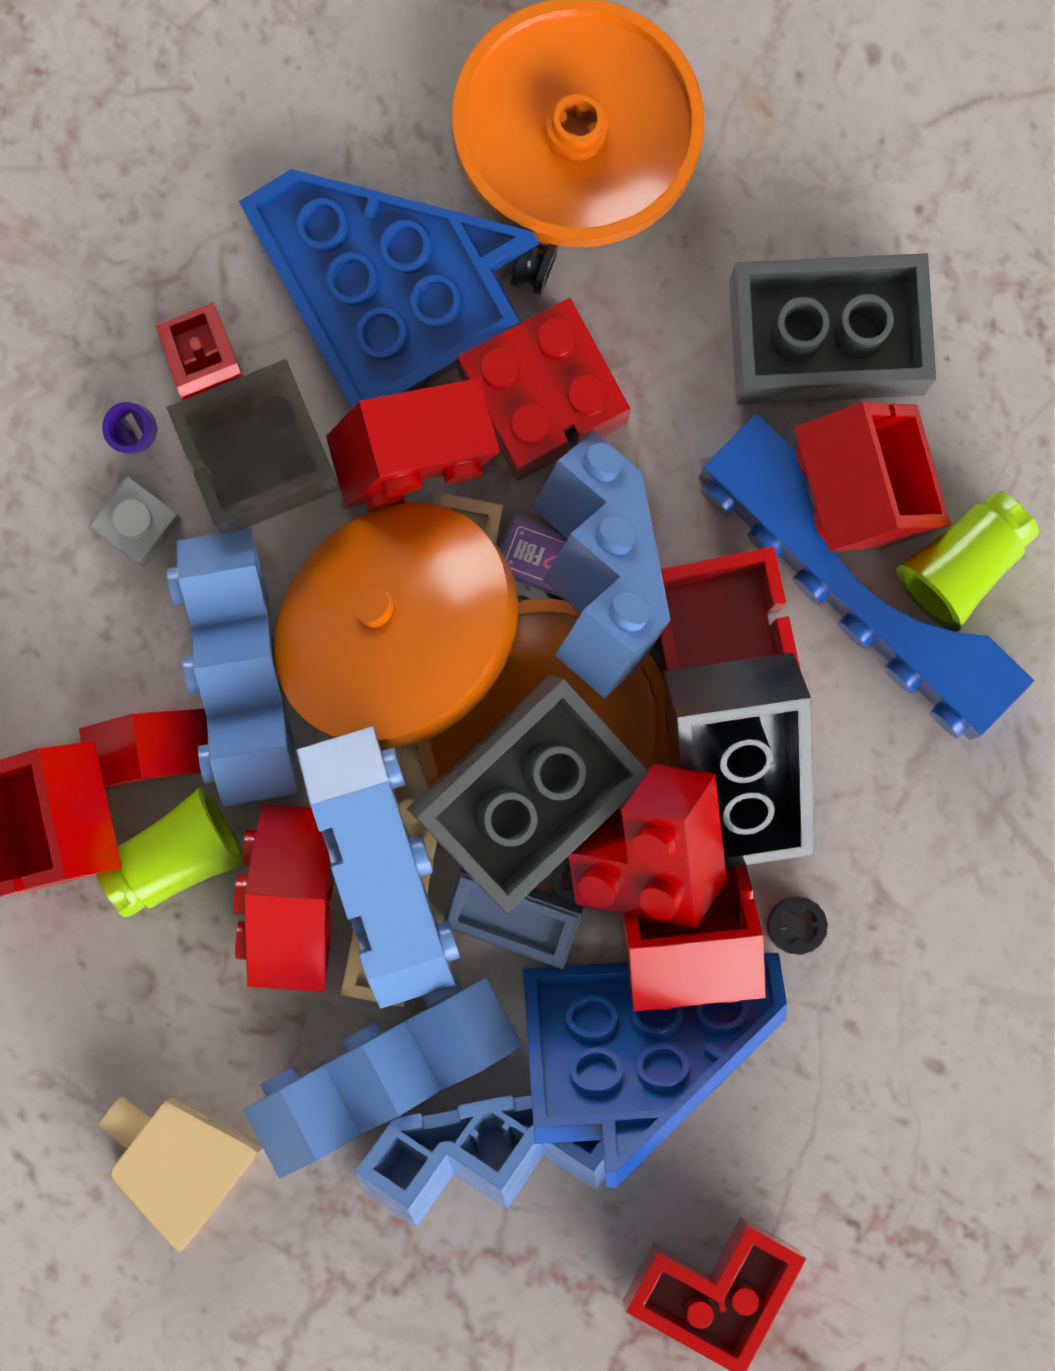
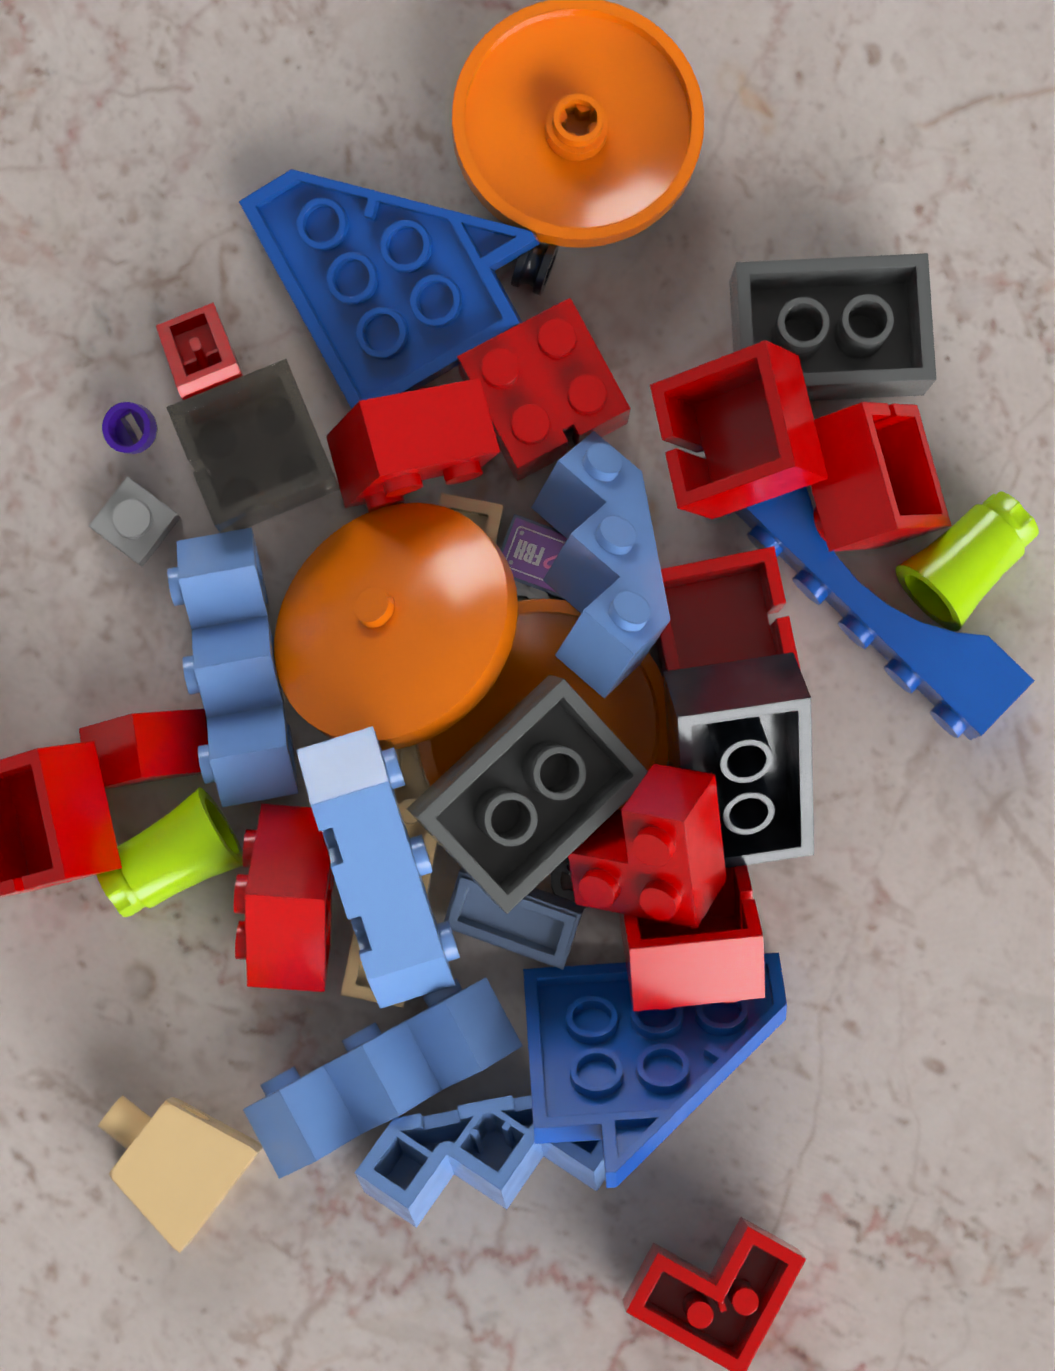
black bush [767,897,828,955] -> none
none -> red piece [650,340,828,520]

